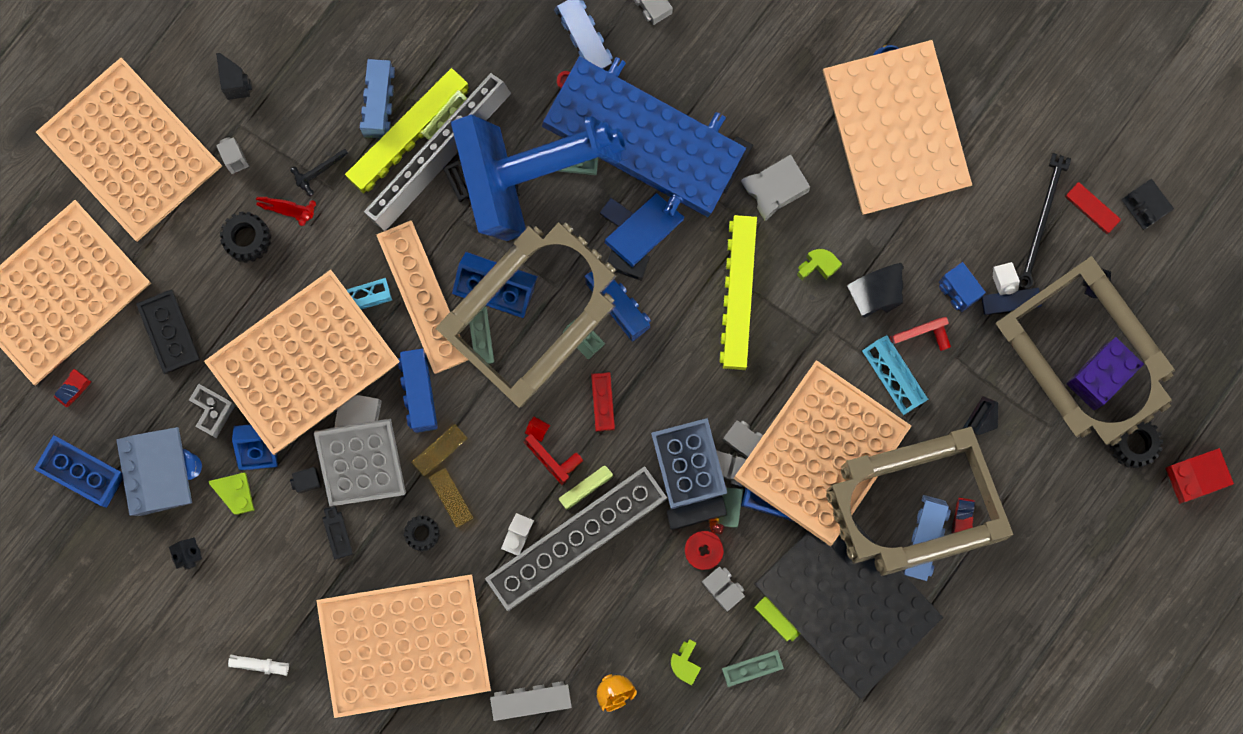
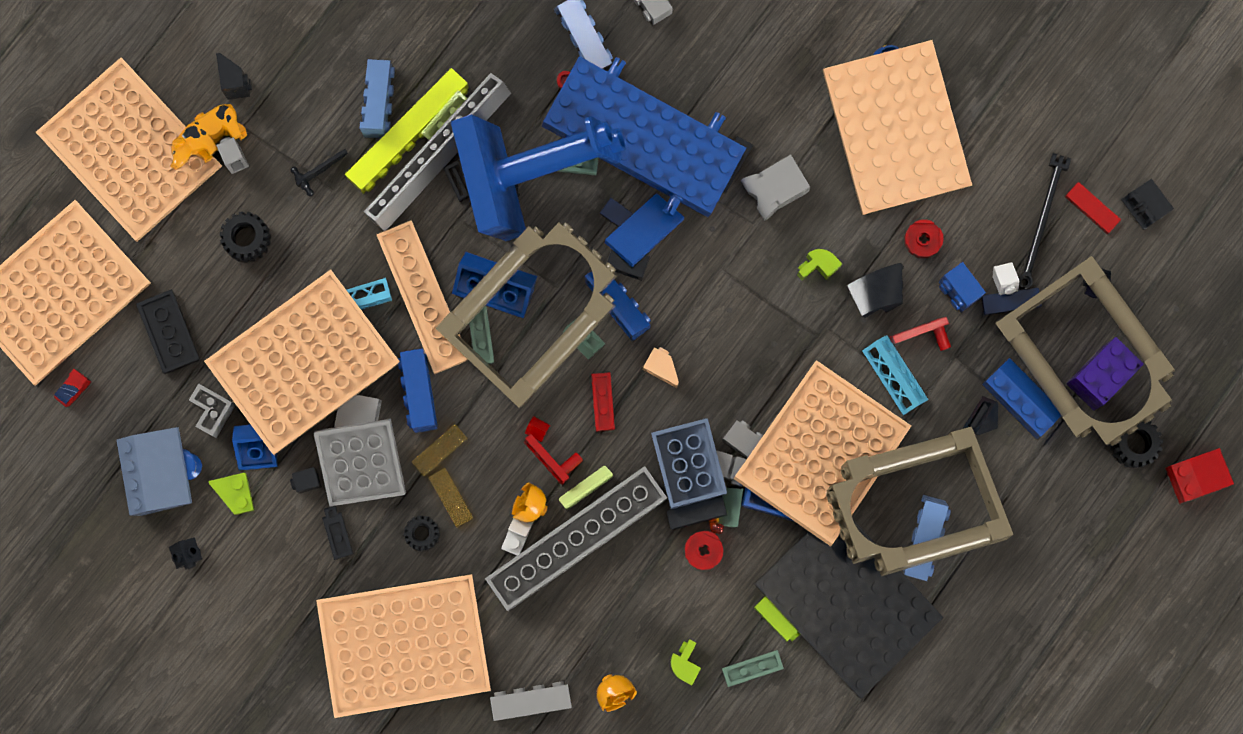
blue brick [34,435,123,508] -> none
white pin [228,655,289,676] -> none
red piece [256,197,316,226] -> none
light grey piece [701,566,745,612] -> none
neon yellow brick [720,215,757,370] -> none
leg [951,498,975,533] -> none
none -> light orange animal [170,104,247,169]
none -> light orange cylinder [512,483,548,523]
none -> light nougat slope [643,347,679,388]
none -> red plate [904,220,944,258]
none -> blue slope [982,358,1061,439]

